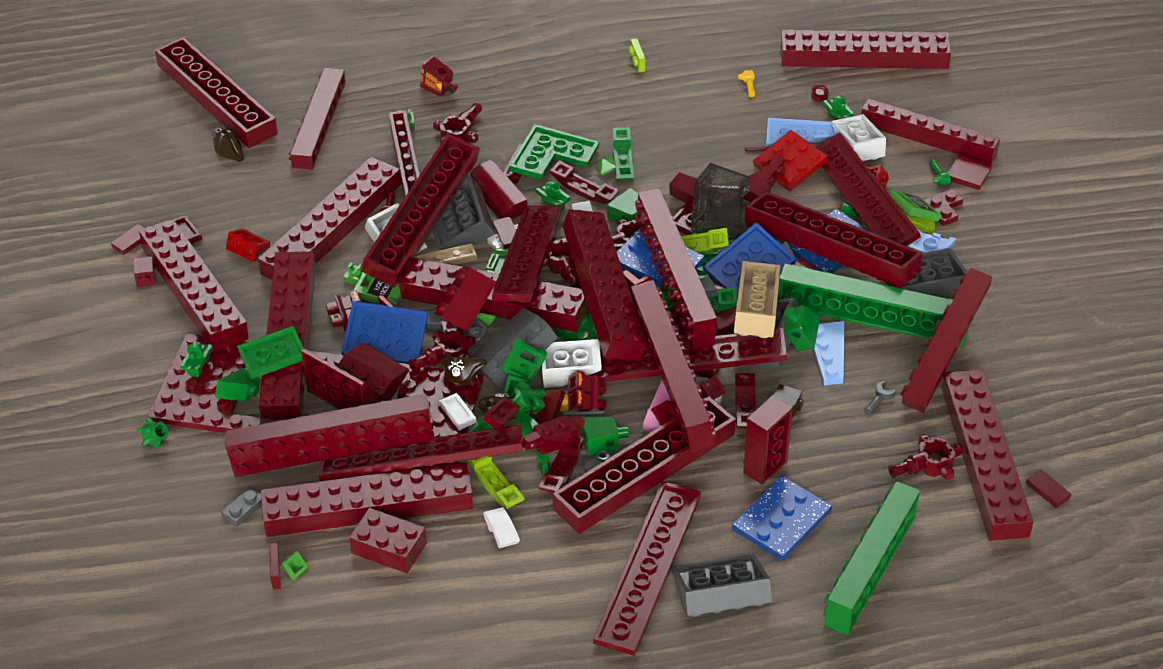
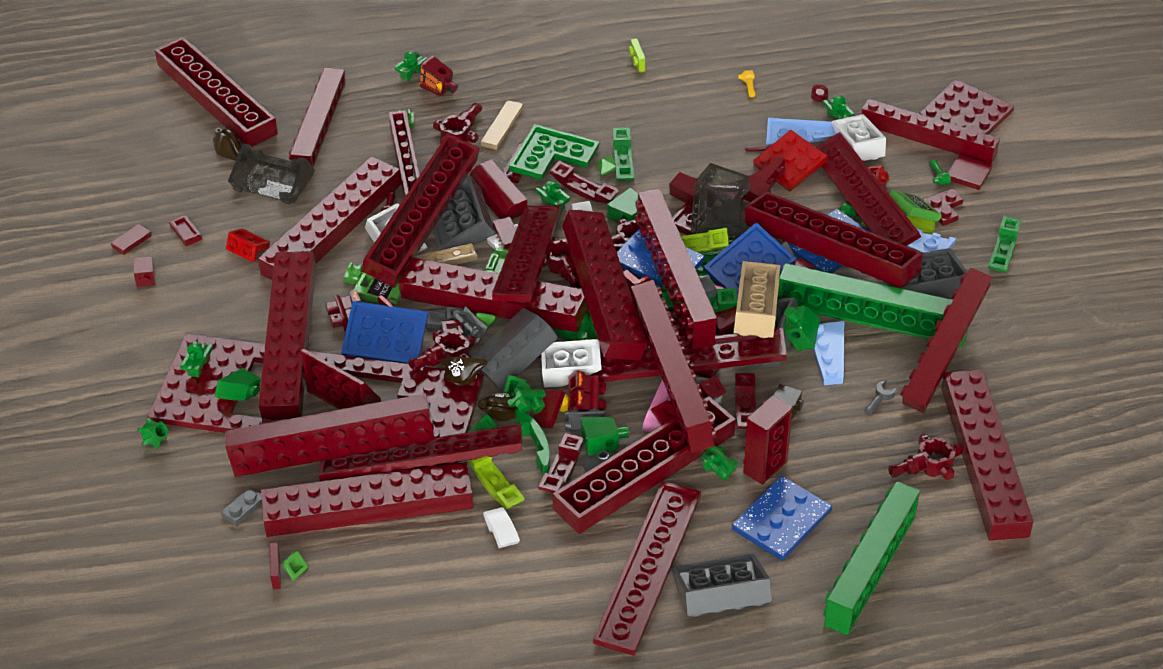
brick [139,219,249,352] -> none
green plate [237,326,304,379] -> none
dark red slope [337,343,410,401] -> none
dark red brick [349,508,427,574] -> none
dark red slope [434,265,497,332] -> none
white tile [439,393,477,430] -> none
dark red plate [483,397,520,430] -> none
green plate [501,338,547,383] -> none
dark red hinge [522,415,585,455] -> none
dark red brick [781,29,951,69] -> none
dark red tile [1026,469,1071,508] -> none
none -> clear smoke windscreen [228,143,315,204]
none -> green hips [395,51,428,81]
none -> tan tile [481,100,523,150]
none -> green hips [701,445,738,481]
none -> plate [919,79,1014,135]
none -> green slope [988,216,1021,272]

